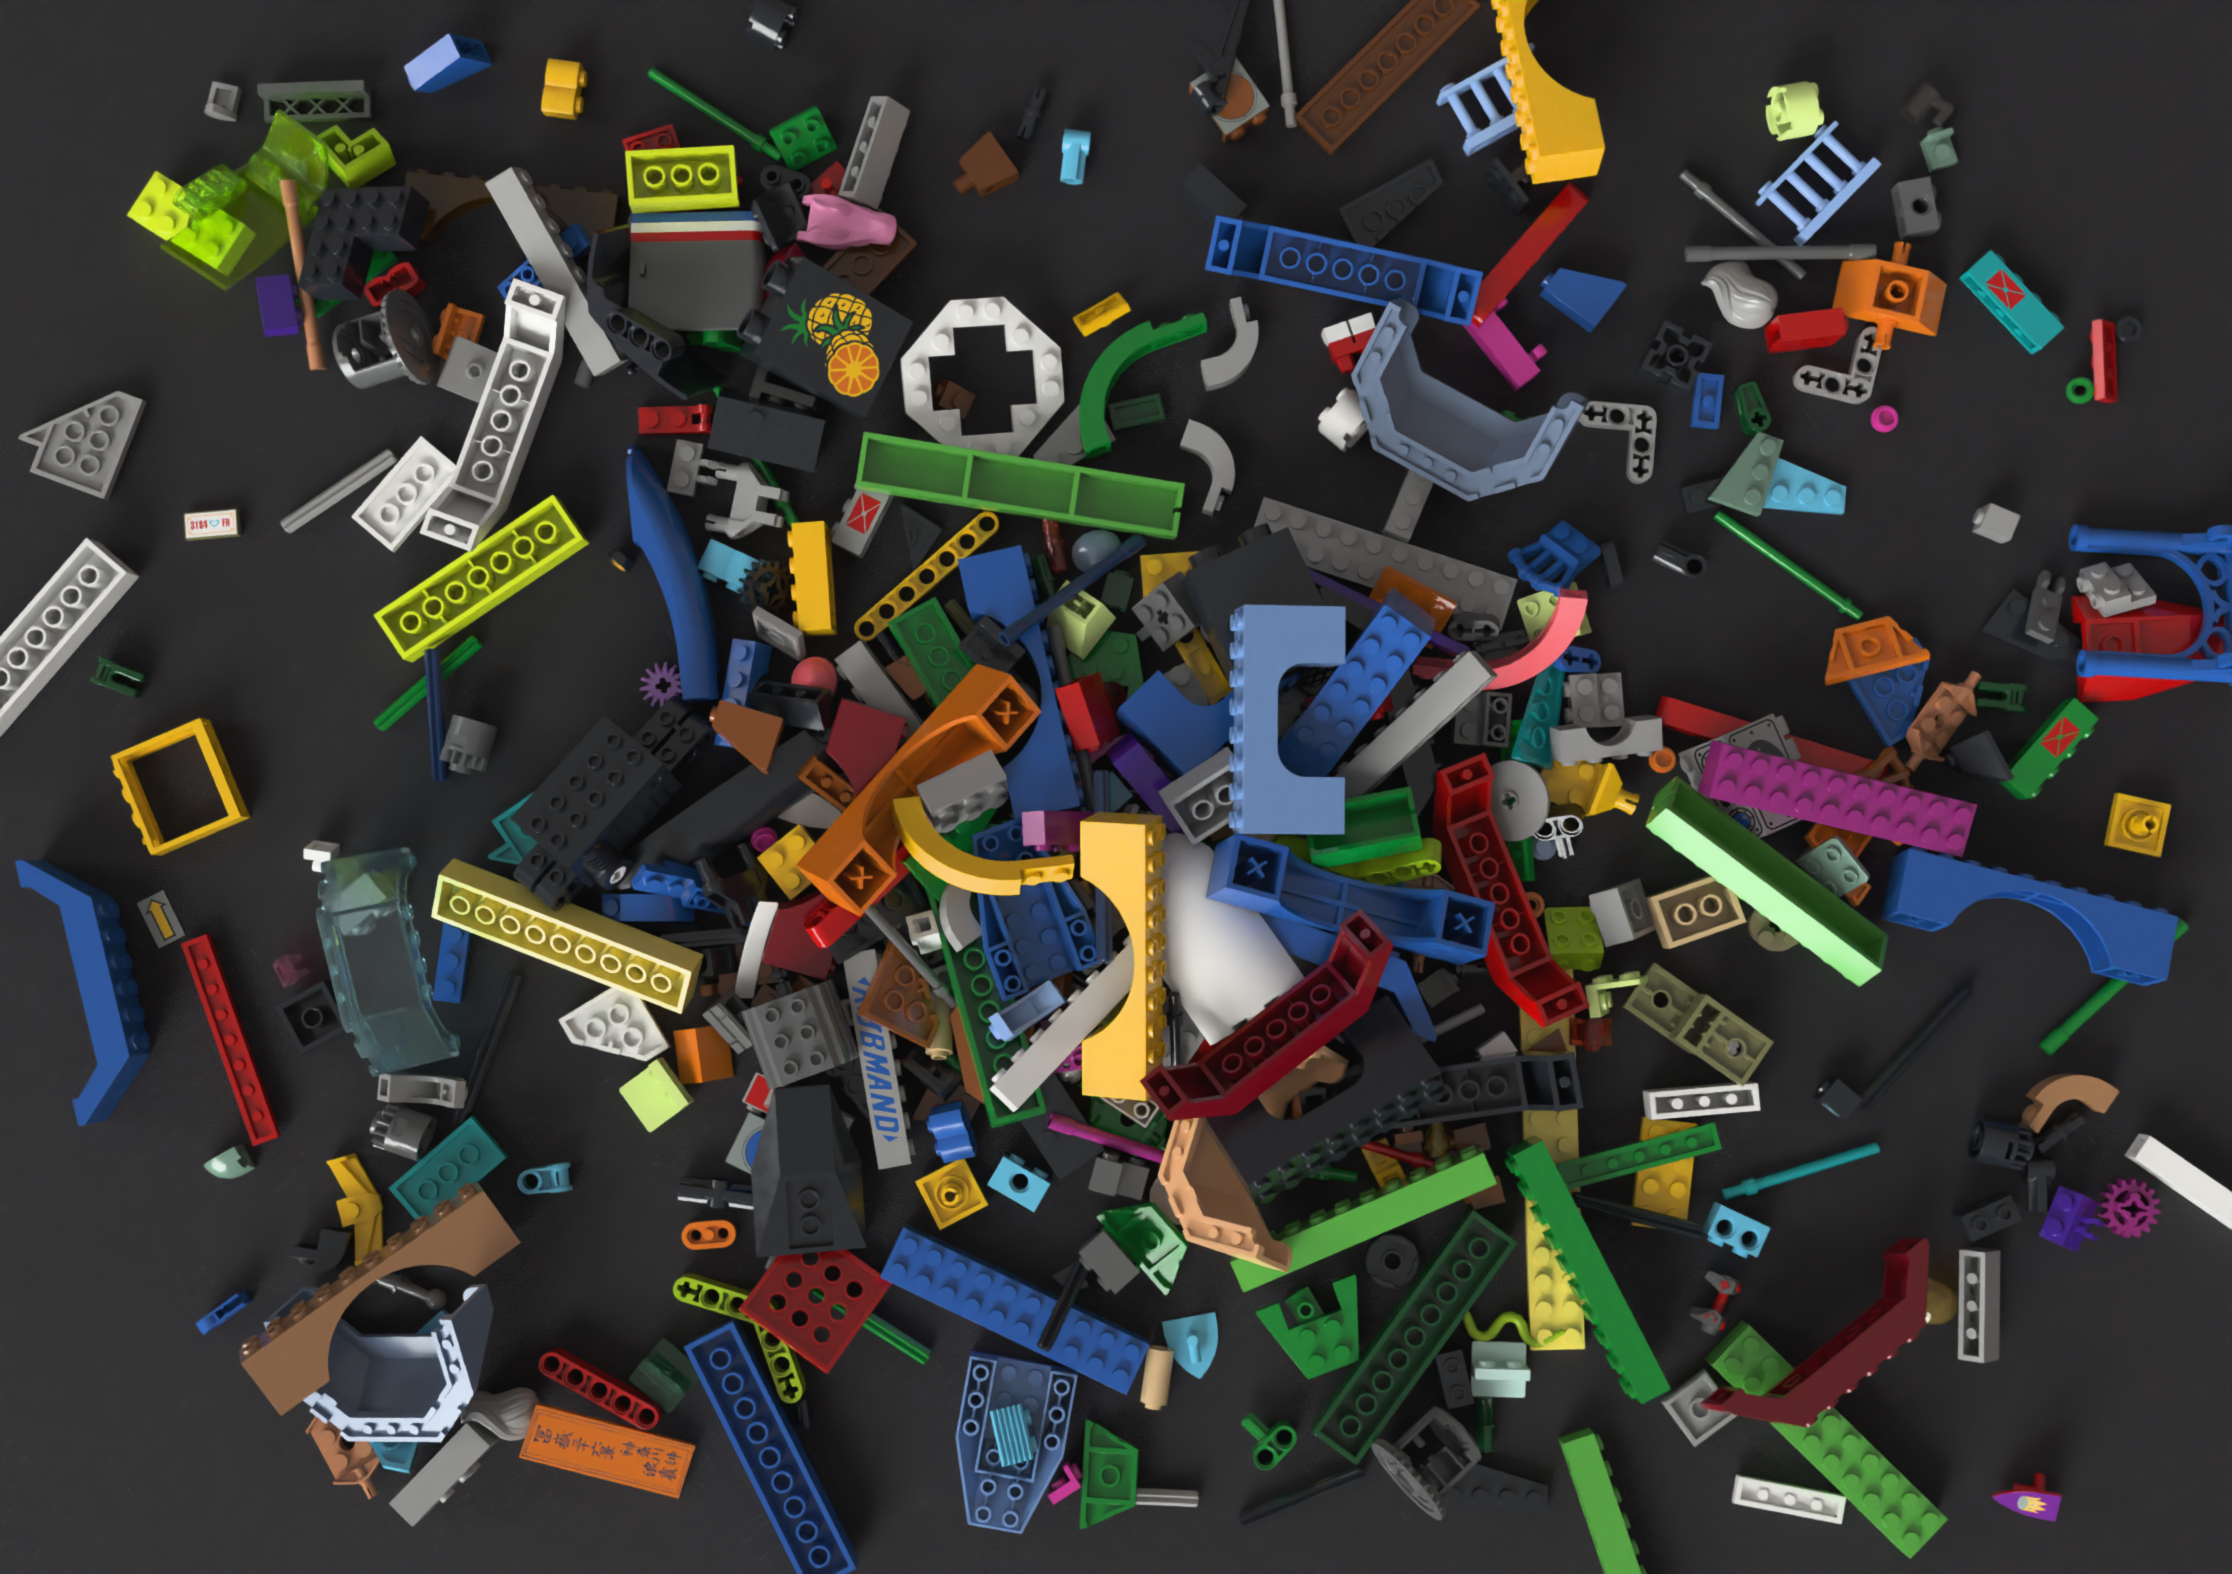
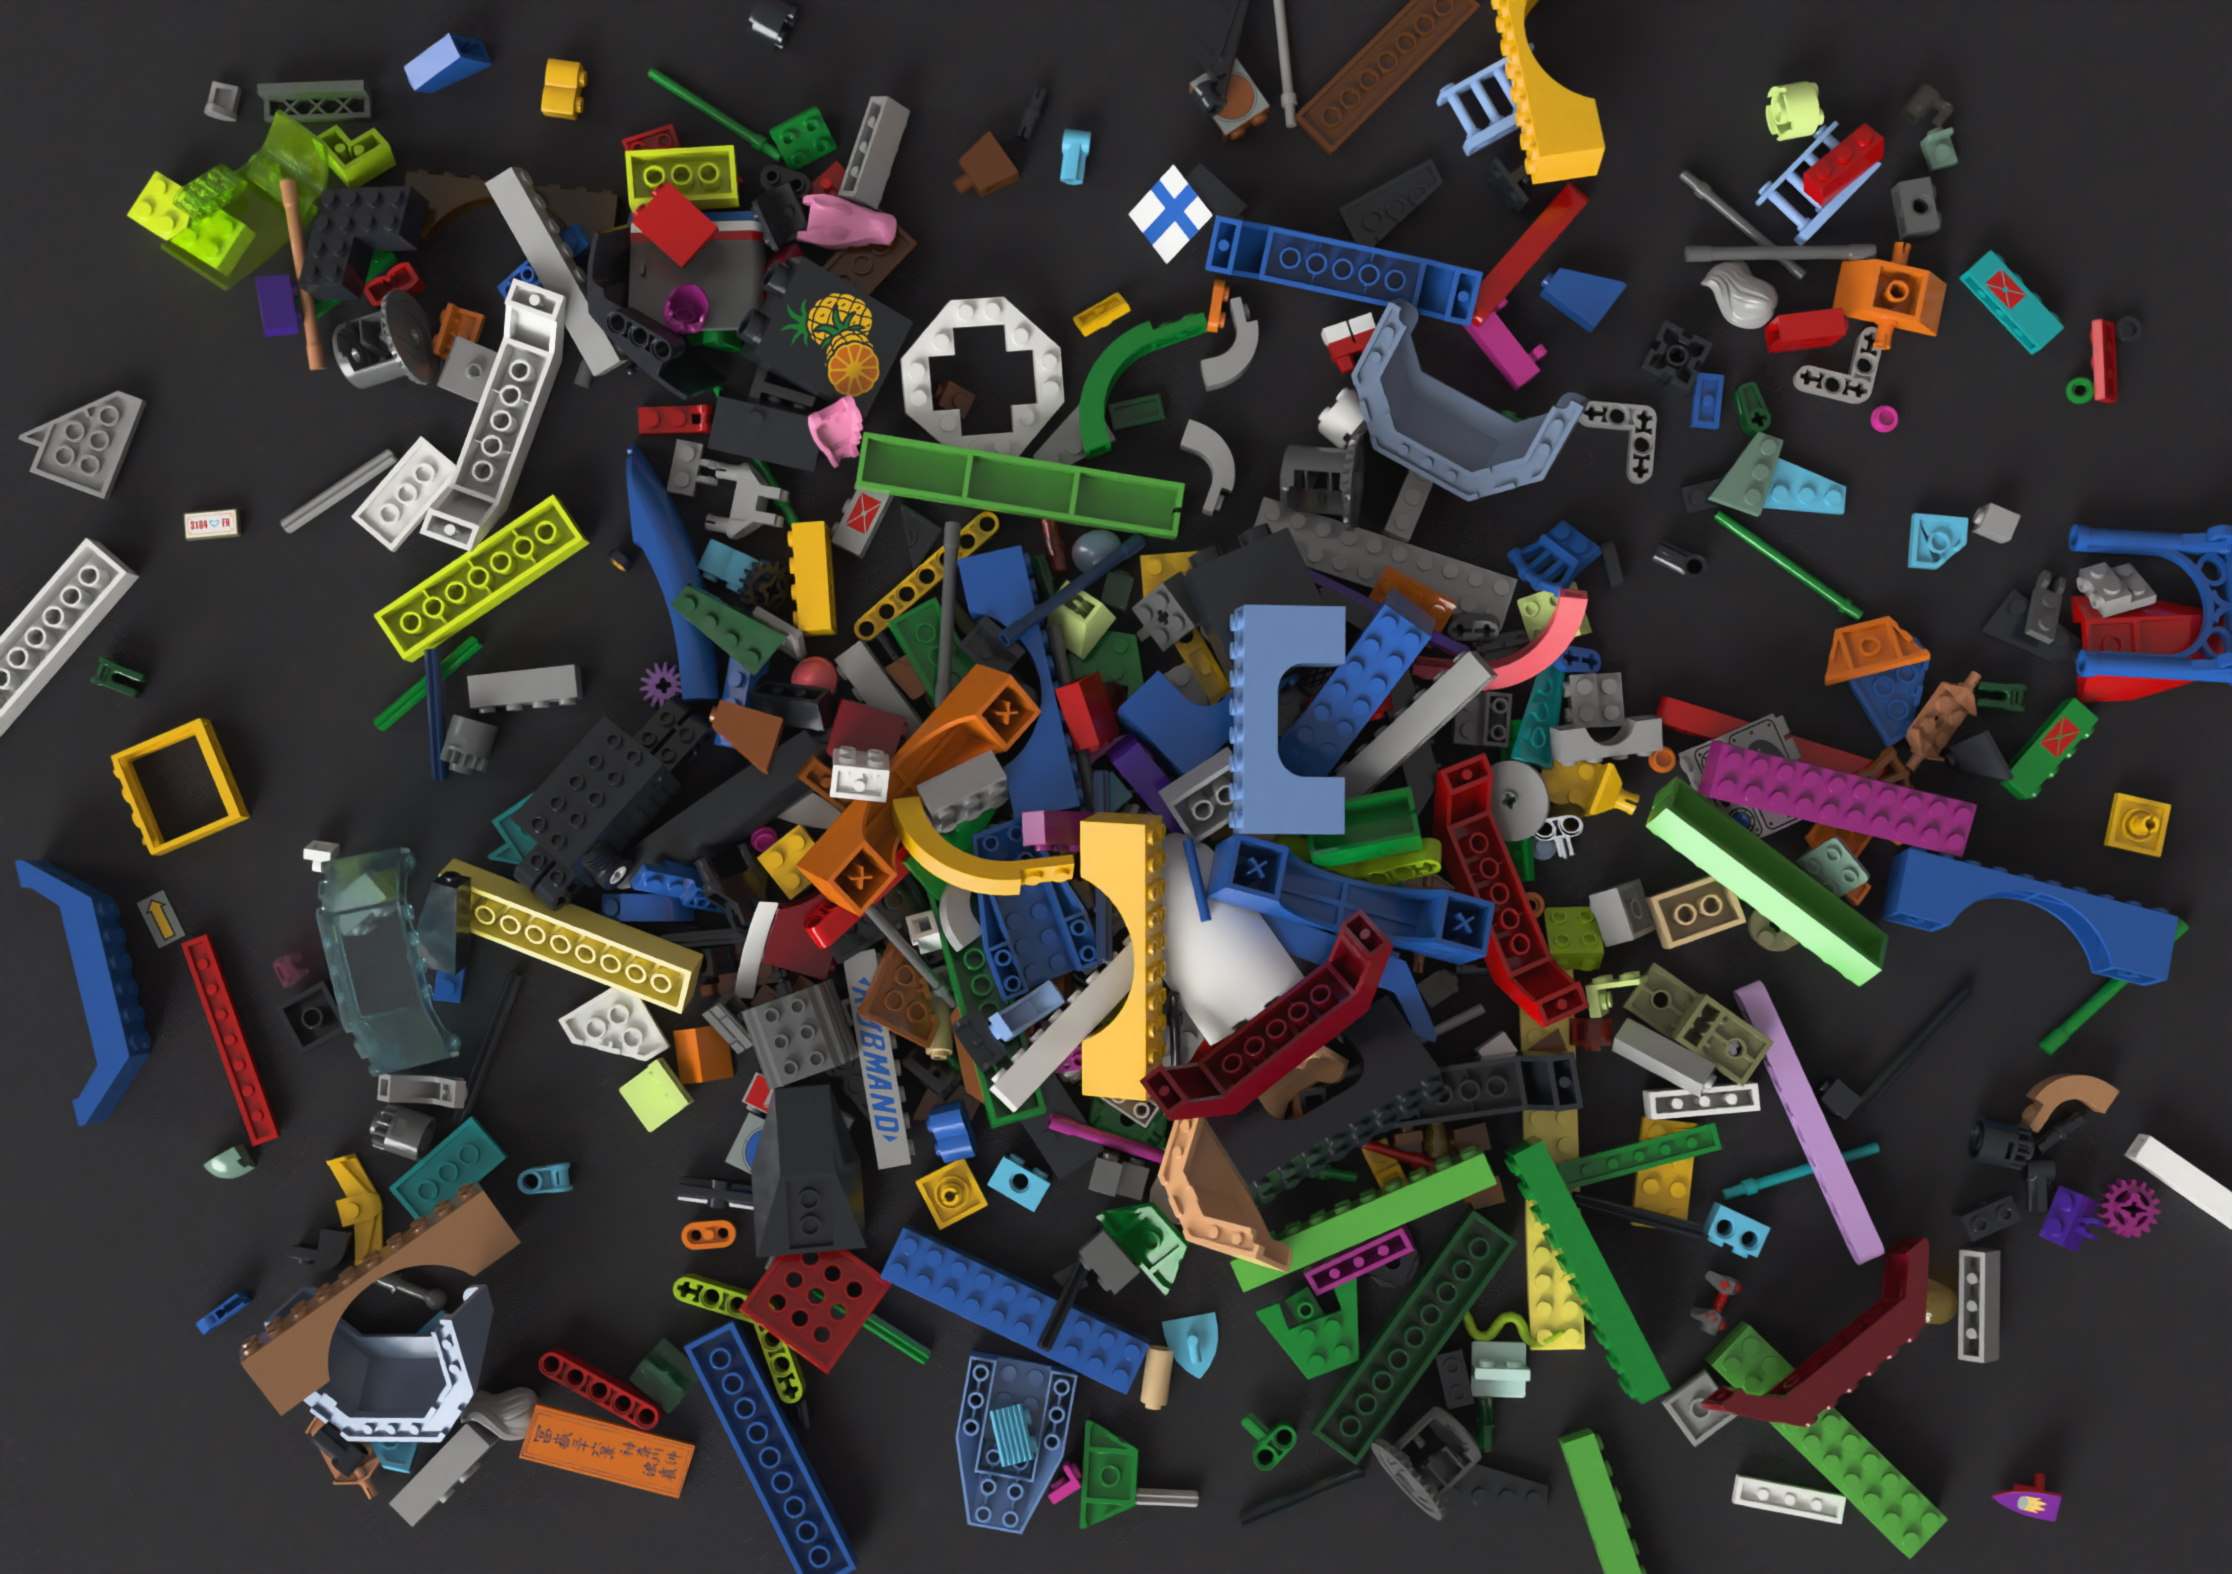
none -> black piece [311,1421,369,1477]
none -> black slope [407,871,471,975]
none -> light grey brick [467,665,583,714]
none -> red brick [632,182,719,269]
none -> magenta hair [662,283,709,334]
none -> dark green wing [671,583,789,676]
none -> bright pink animal [808,394,863,468]
none -> white bracket [830,746,890,803]
none -> dark grey piece [934,522,961,709]
none -> black hinge [951,1008,1009,1074]
none -> white sticker [1129,164,1213,264]
none -> blue bar [1182,839,1212,922]
none -> orange plate [1207,279,1230,333]
none -> dark grey piece [1280,434,1365,532]
none -> magenta brick [1304,1223,1414,1296]
none -> light grey brick [1612,1018,1717,1098]
none -> lavender beam [1734,980,1885,1265]
none -> red brick [1803,123,1884,207]
none -> medium azure plate [1908,513,1968,570]

